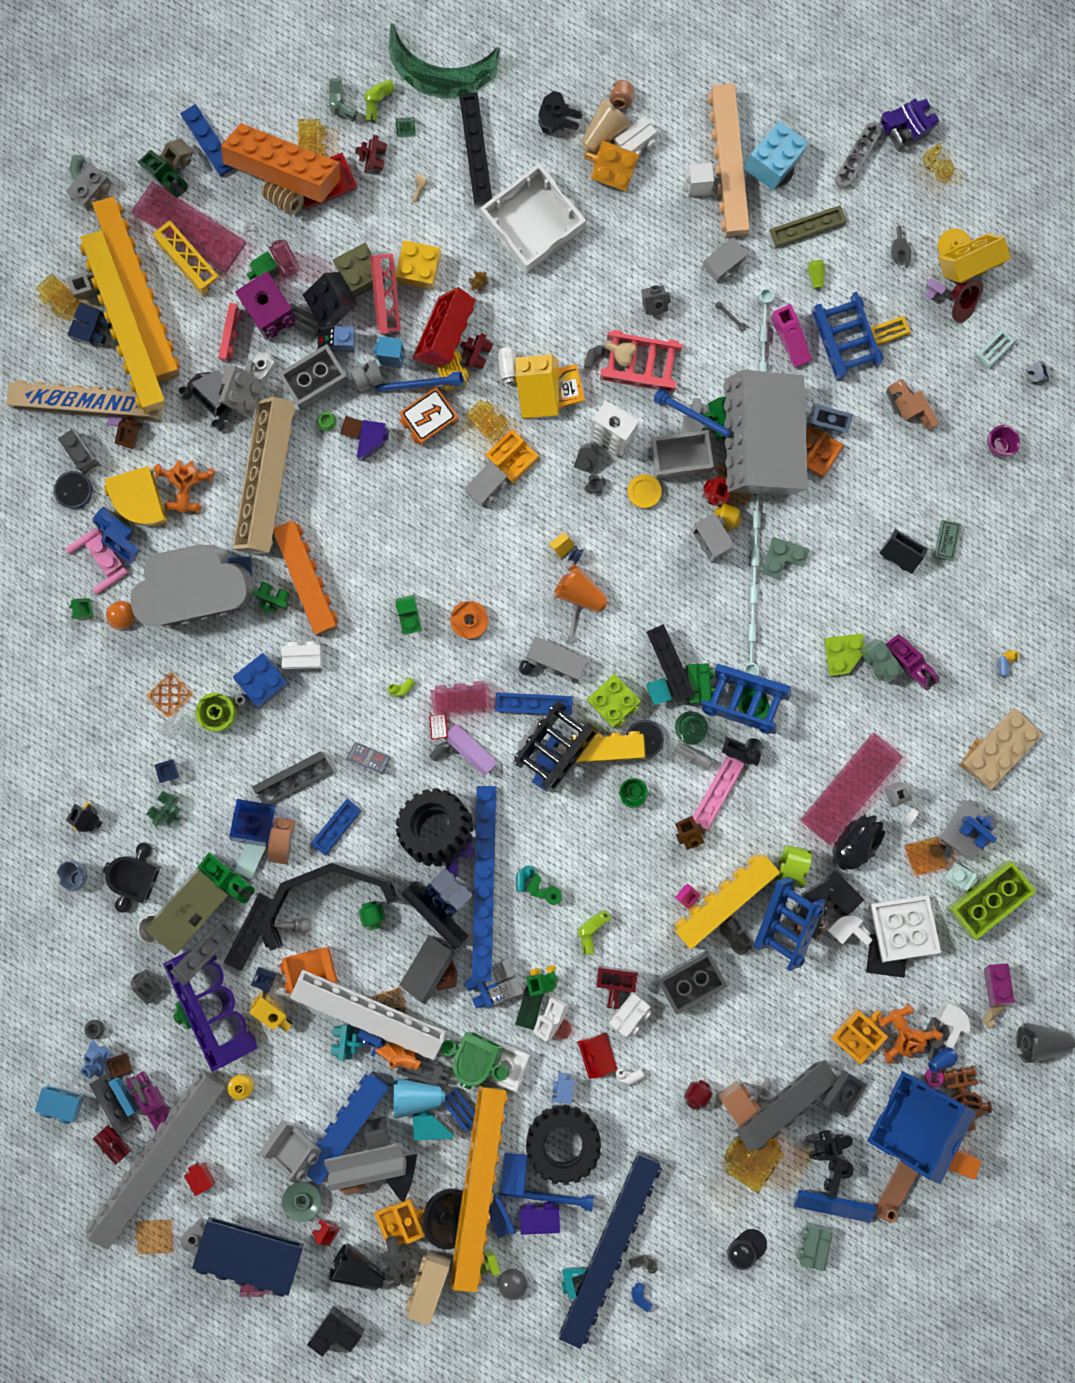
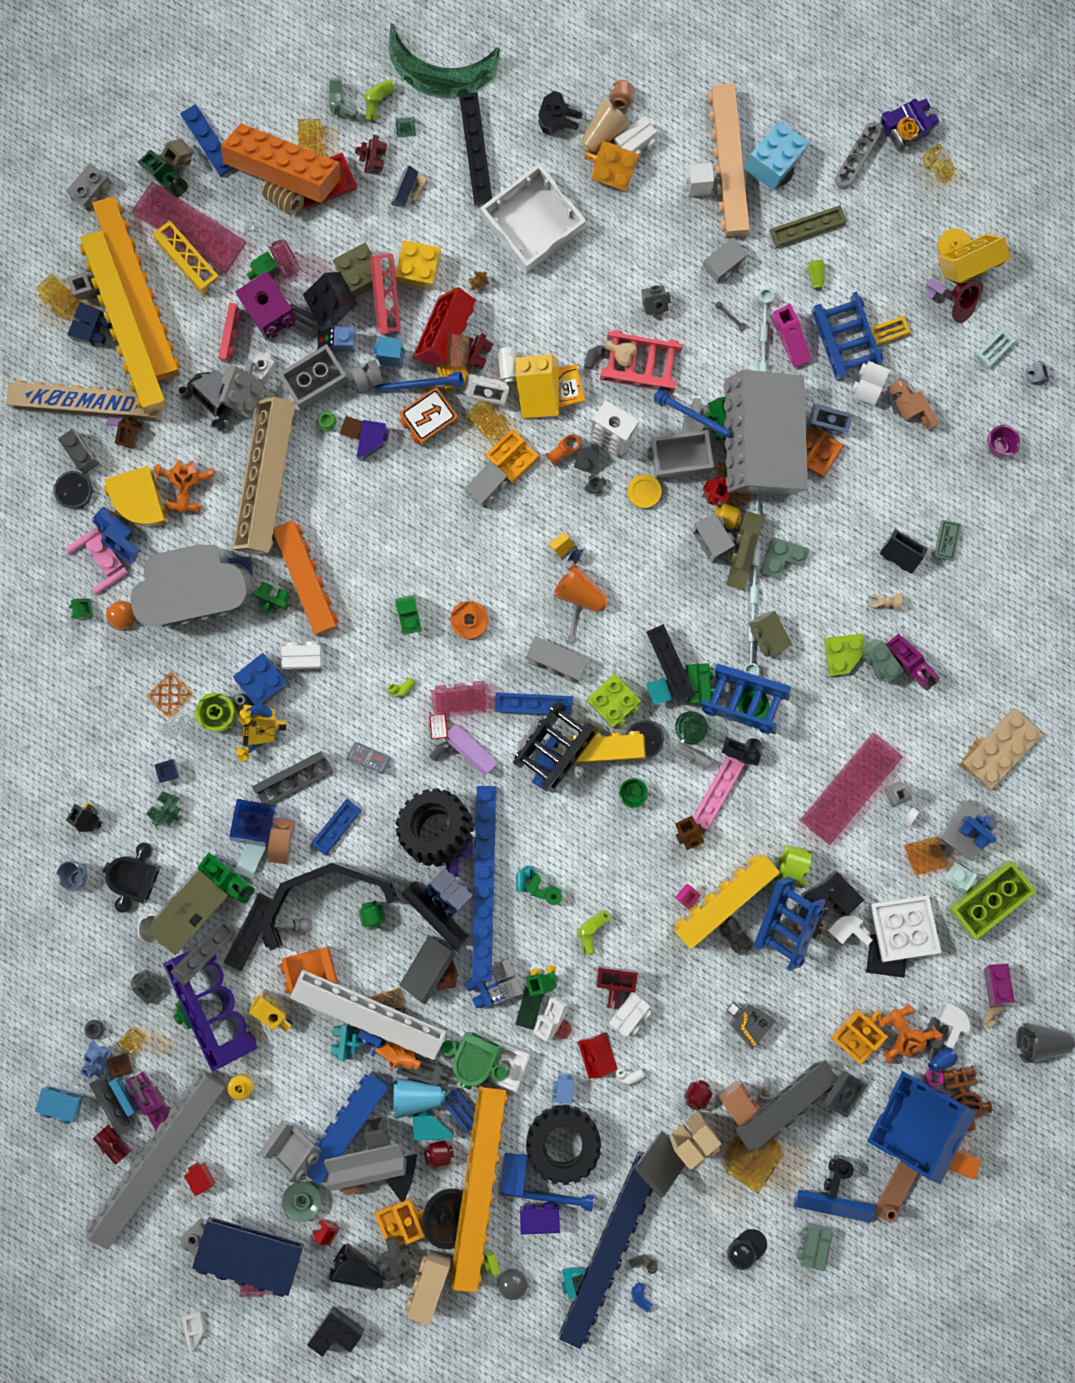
sand green arm [69,155,85,180] -> none
clear orange piece [135,1219,174,1254] -> none
dark blue tile [251,966,277,993] -> none
blue panel [489,1193,516,1239] -> none
black hinge [519,659,535,676] -> none
dark grey brick [656,950,728,1015] -> none
black hinge [806,1130,853,1161] -> none
black head [832,815,885,870] -> none
dark grey hand [891,226,911,268] -> none
arm [999,650,1019,676] -> none
none -> clear yellow leg [117,1026,147,1055]
none -> white tile [181,1311,206,1353]
none -> torso [236,703,286,762]
none -> dark blue slope [391,166,418,206]
none -> dark red head [424,1141,454,1169]
none -> clear orange piece [446,334,470,369]
none -> white brick [464,374,509,406]
none -> orange connector [545,434,581,467]
none -> dark grey tile [634,1131,685,1198]
none -> tan piece [669,1111,721,1170]
none -> olive bracket [726,511,763,590]
none -> dark grey torso [726,1002,776,1050]
none -> olive brick [748,611,792,657]
none -> white brick [851,361,890,406]
none -> tan piece [868,593,902,611]
none -> light orange plate [897,117,919,141]

